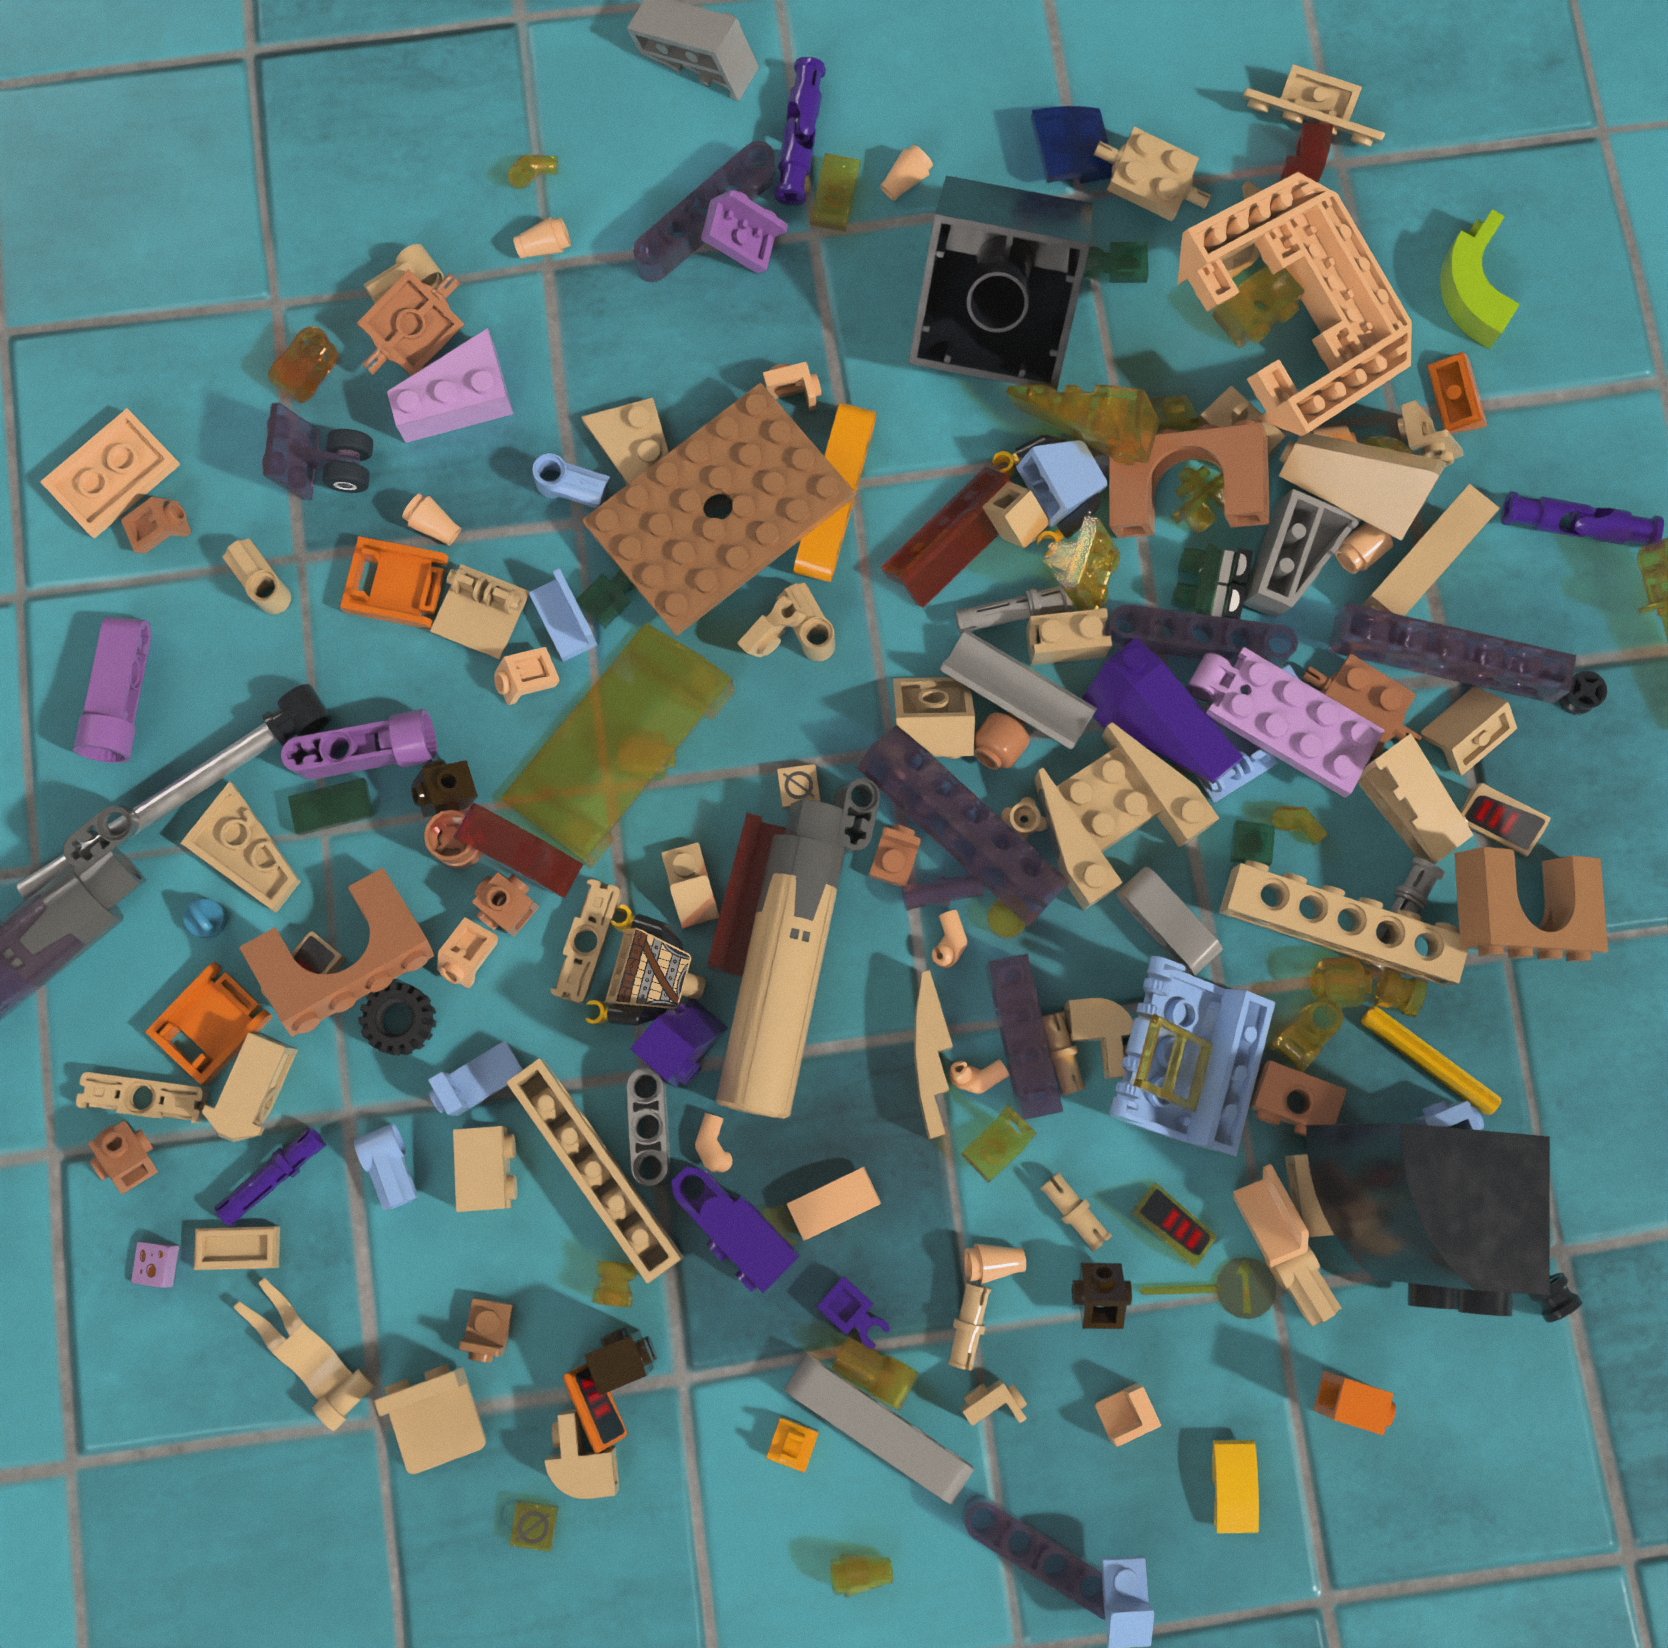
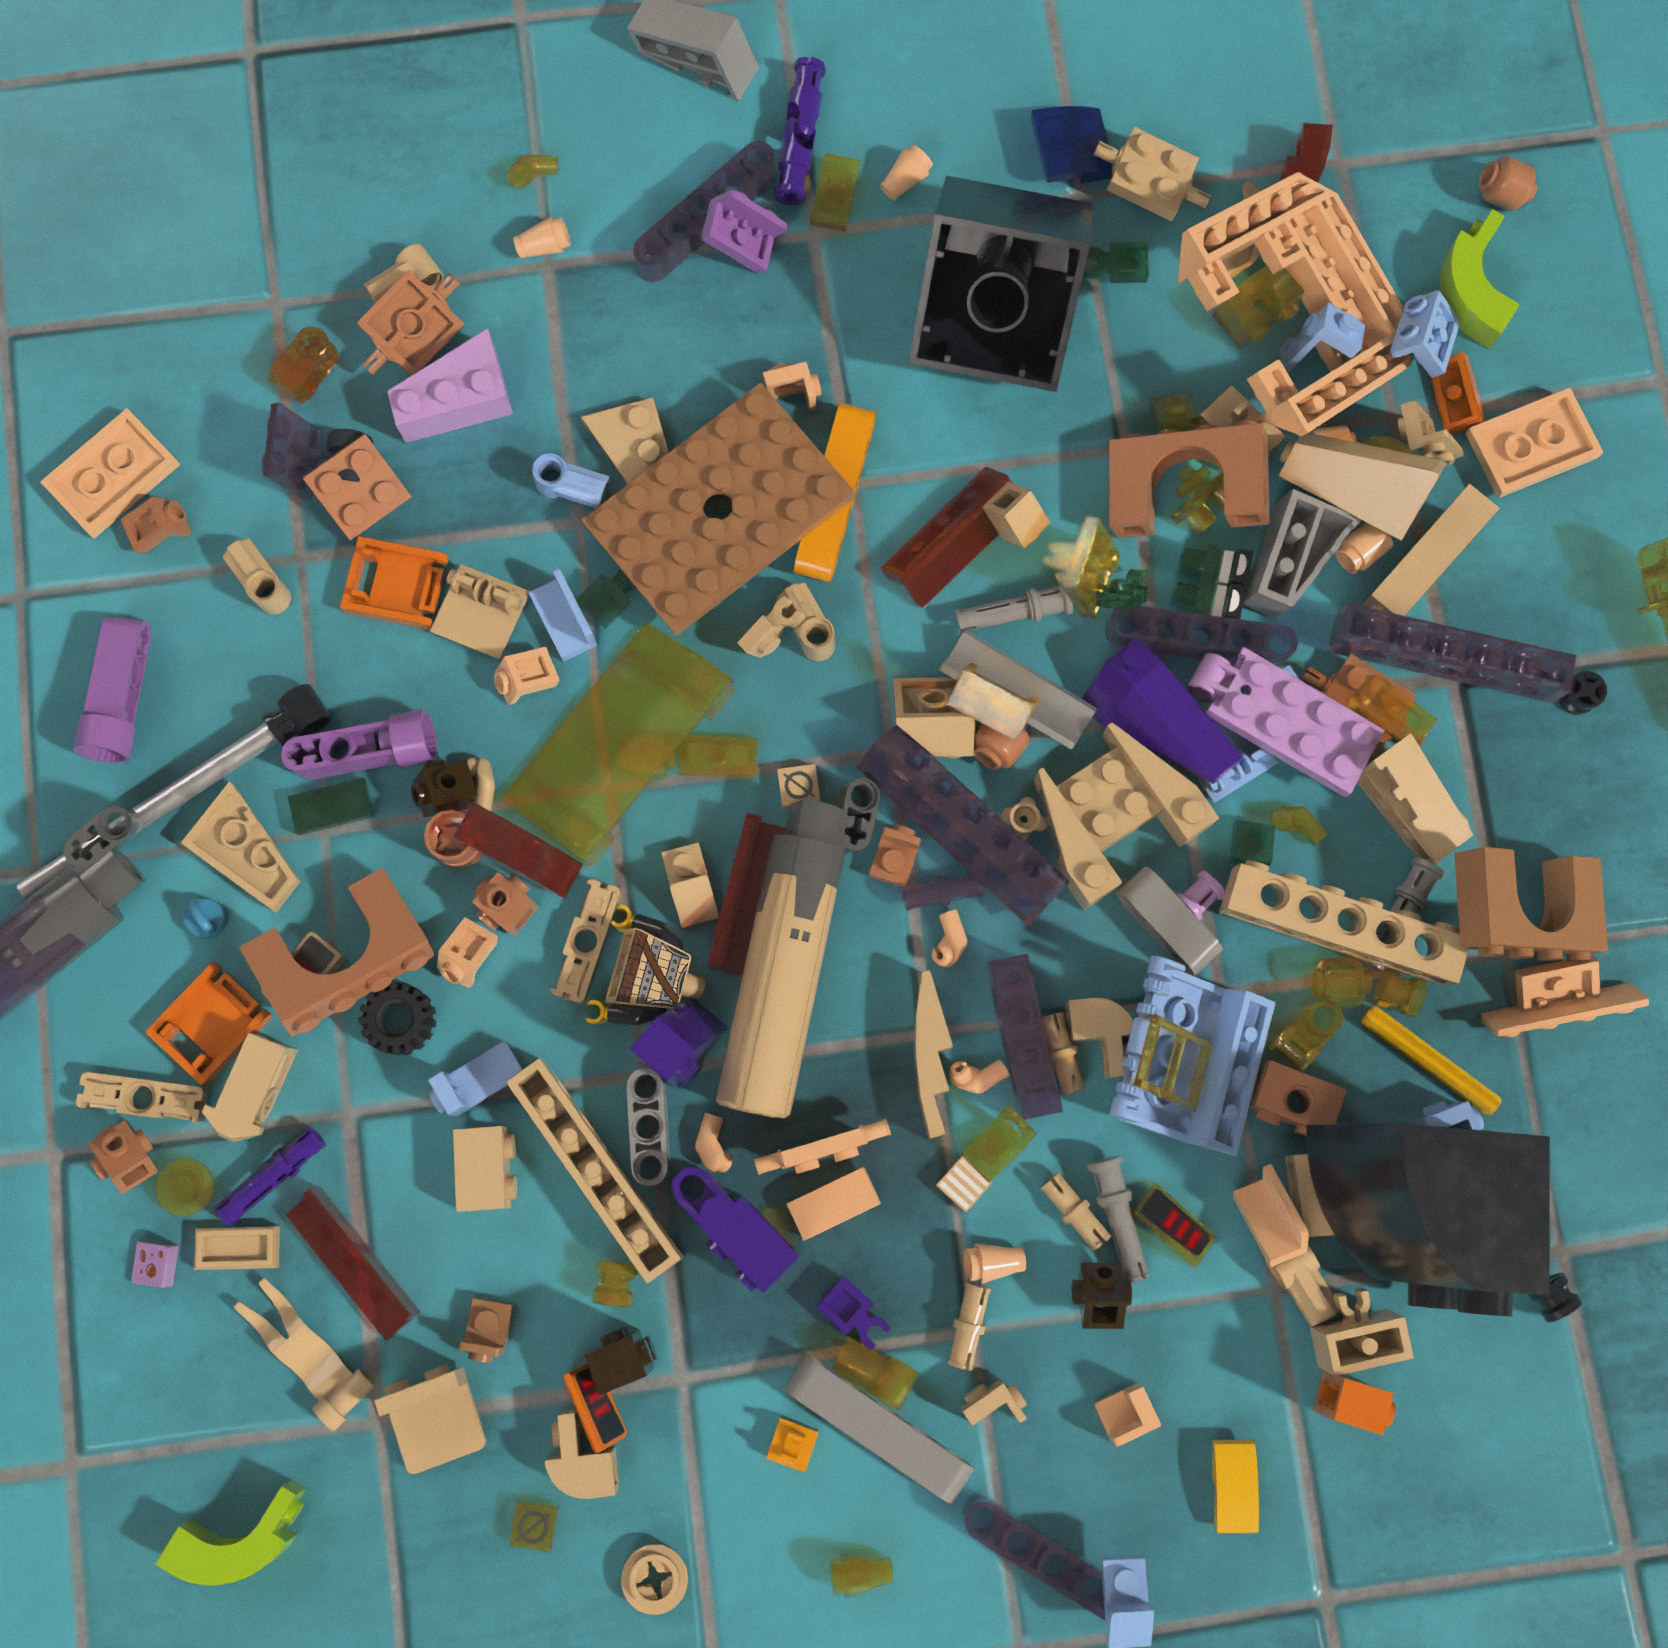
light blue piece [354,1123,419,1211] -> none
light nougat cone [402,493,461,546] -> none
clear yellow tile [987,898,1027,939] -> none
light blue torso [992,435,1109,557] -> none
clear yellow wedge [1006,385,1160,465] -> none
tan brick [1025,608,1112,666] -> none
clear yellow piece [1140,1257,1277,1319] -> none
tan bracket [1242,64,1385,147] -> none
tan panel [1421,686,1517,776] -> none
slope [1460,783,1551,857] -> none
dark purple piece [1501,491,1664,550] -> none
none -> lime arch [155,1480,307,1586]
none -> clear yellow piece [156,1159,214,1216]
none -> clear red panel [286,1188,421,1341]
none -> nougat plate [302,433,411,541]
none -> tan arm [467,757,495,813]
none -> tan gear [621,1543,688,1615]
none -> clear yellow plate [678,735,758,779]
none -> light nougat plate [754,1119,891,1175]
none -> tile [936,1155,993,1213]
none -> clear yellow hinge [947,662,1040,741]
none -> light grey pin [1087,1156,1150,1282]
none -> clear green plate [1096,569,1148,611]
none -> lavender bush [1176,871,1225,920]
none -> light blue bracket [1279,302,1365,373]
none -> tan brick [1309,1288,1414,1376]
none -> clear yellow slope [1346,674,1437,747]
none -> light blue bracket [1390,290,1461,378]
none -> light nougat plate [1465,388,1604,499]
none -> nougat head [1478,156,1538,212]
none -> light nougat bracket [1481,955,1649,1038]

